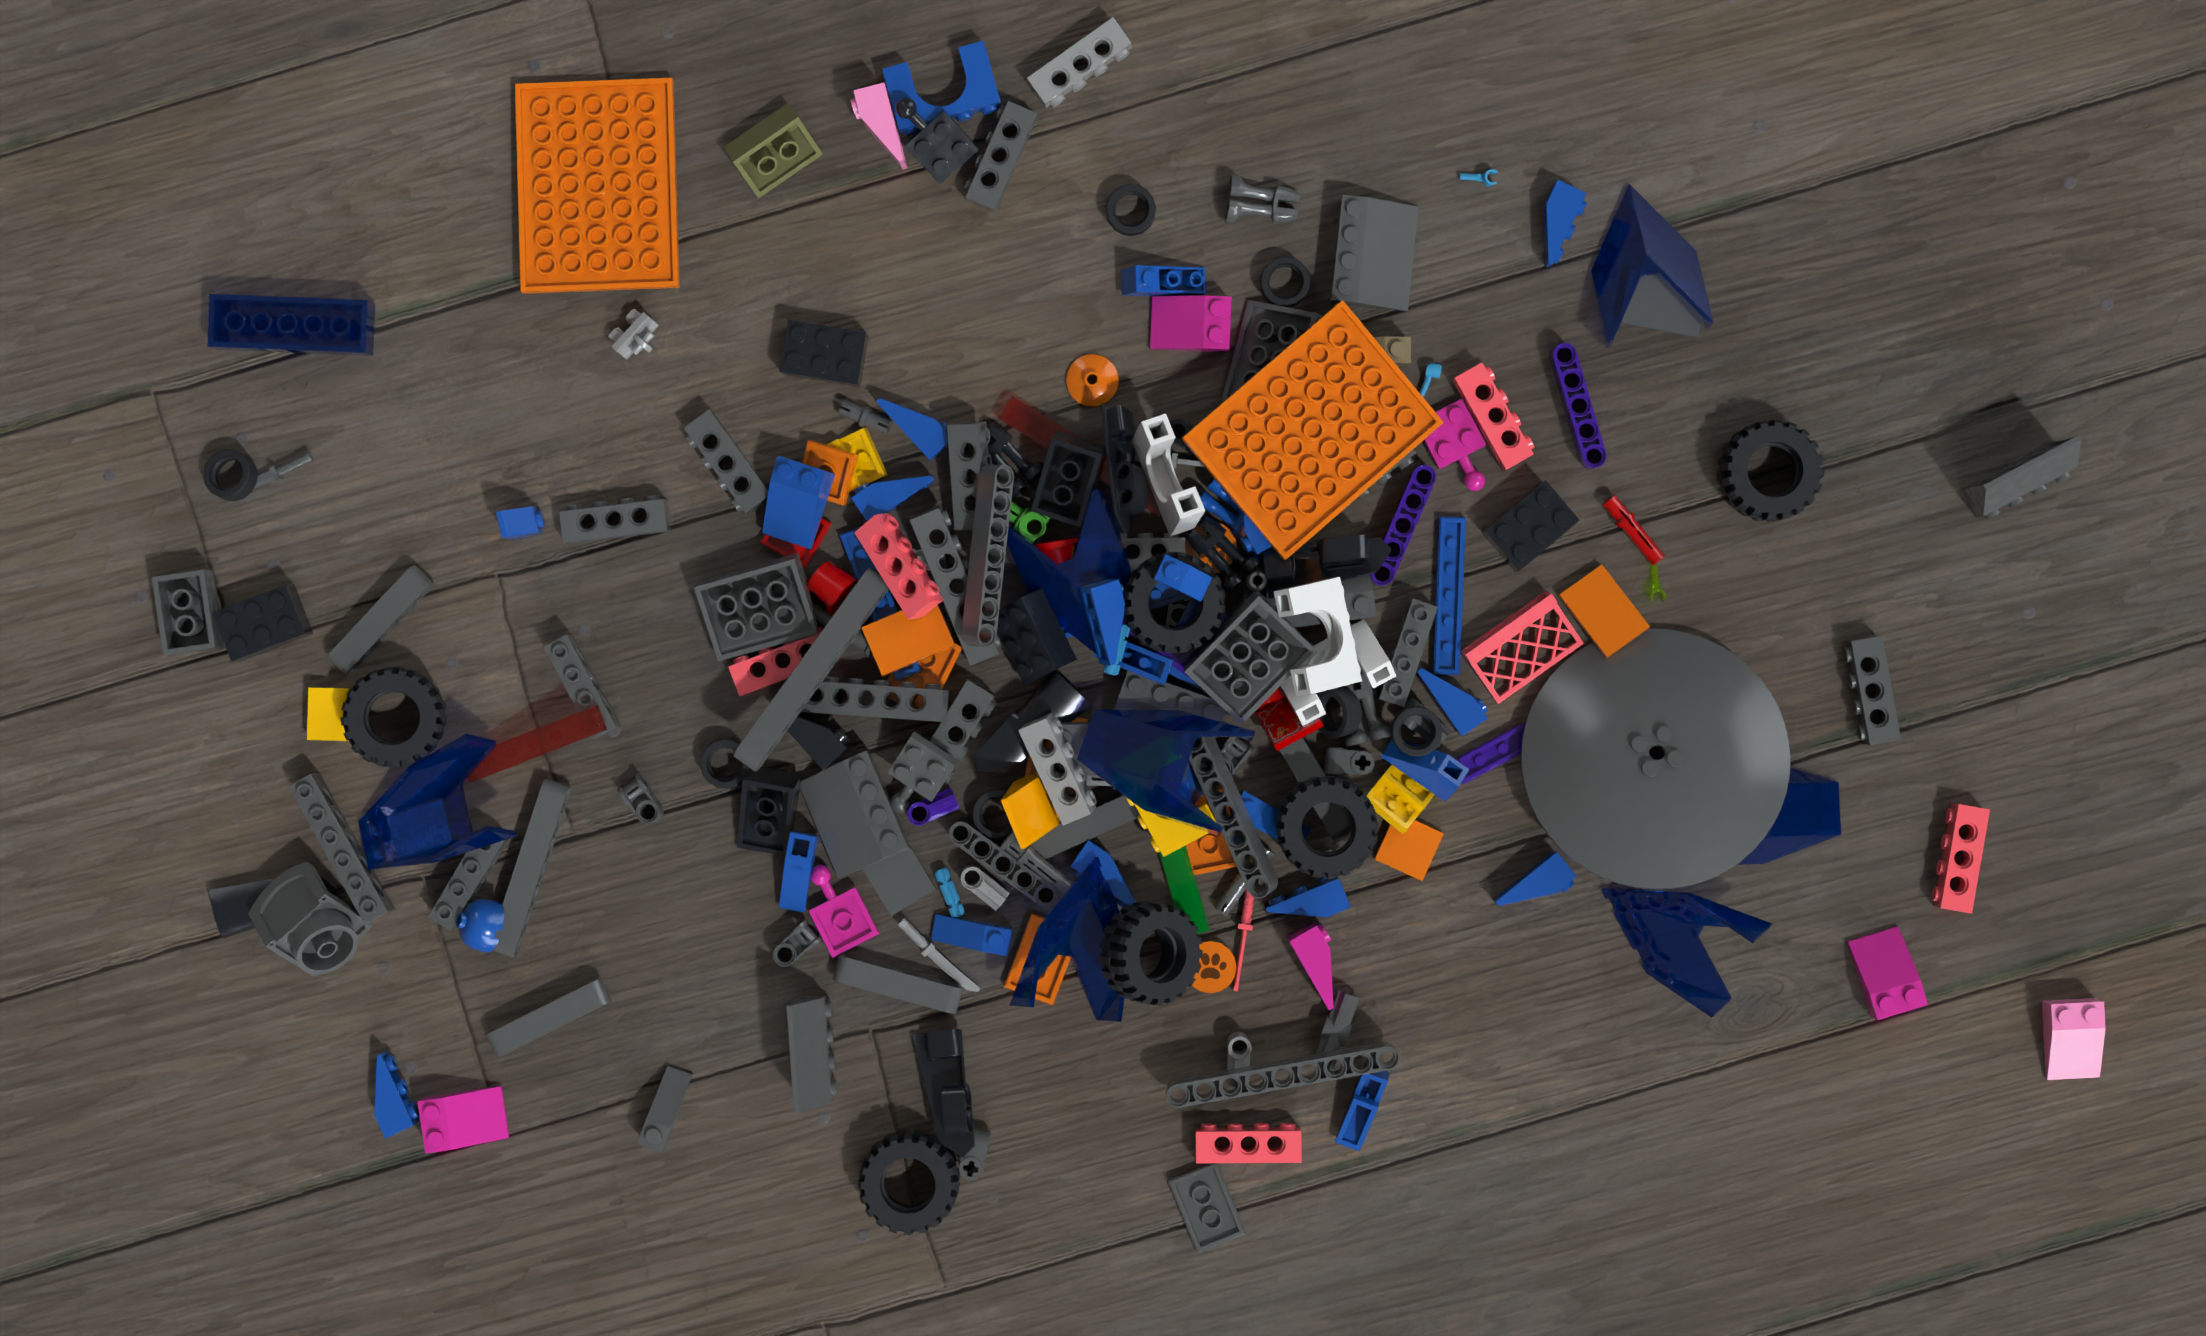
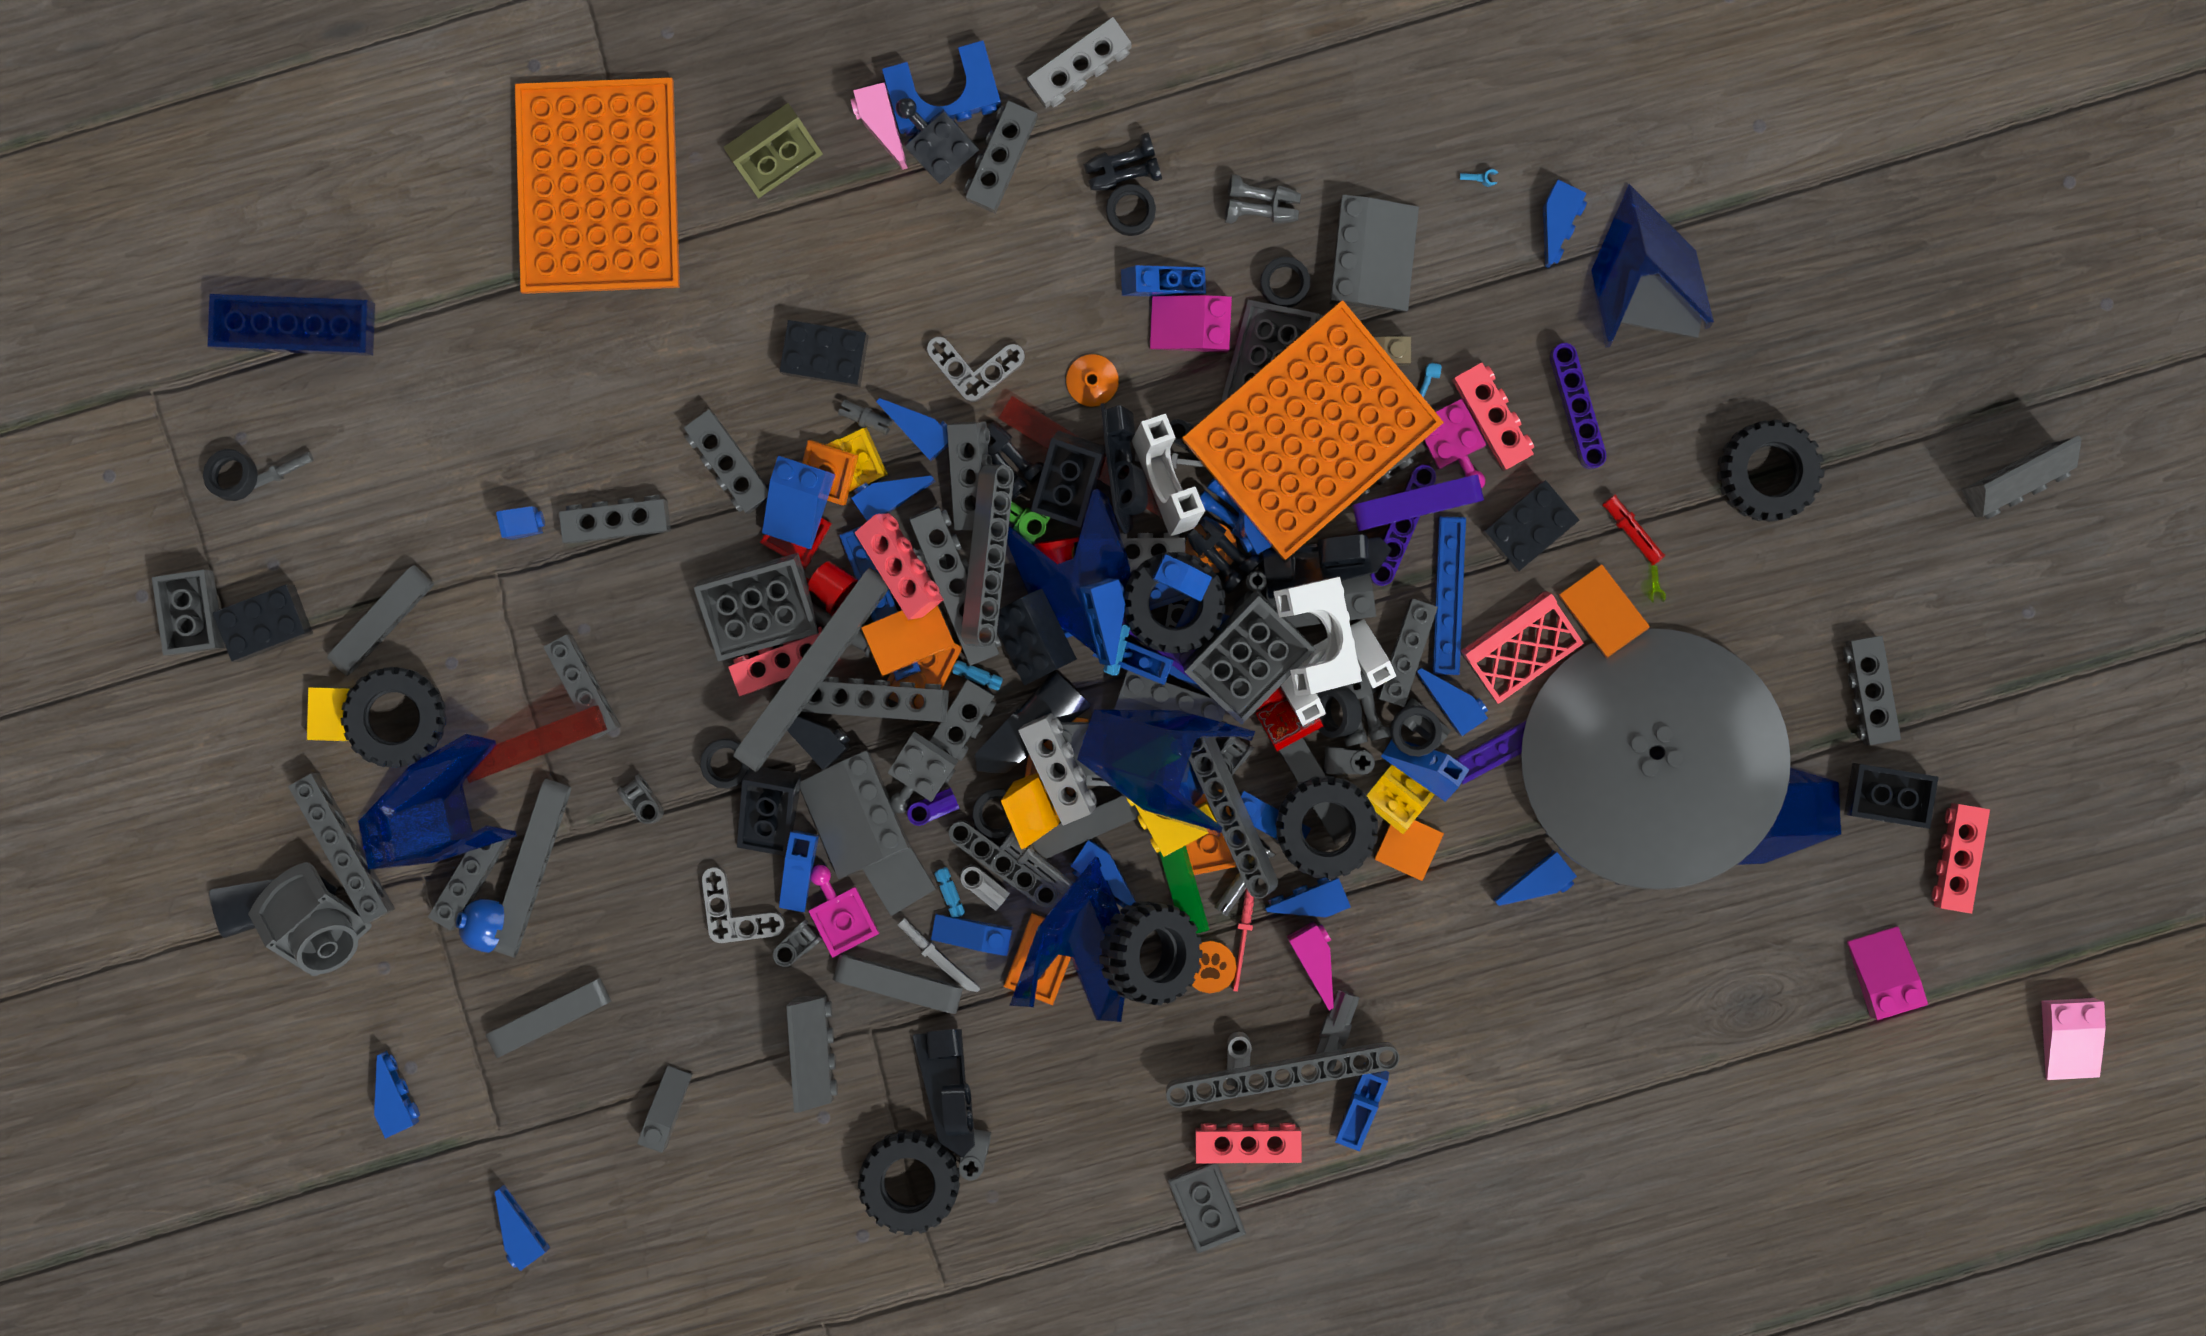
dark pink slope [417,1086,510,1154] -> none
light grey hips [608,309,659,360] -> none
clear blue windscreen [1601,888,1772,1018] -> none
none -> blue slope [495,1185,550,1271]
none -> light grey beam [702,867,785,943]
none -> light grey beam [927,337,1025,402]
none -> dark azure axle [952,660,1003,690]
none -> black piece [1083,132,1162,190]
none -> dark purple beam [1352,474,1484,531]
none -> black brick [1844,763,1939,829]

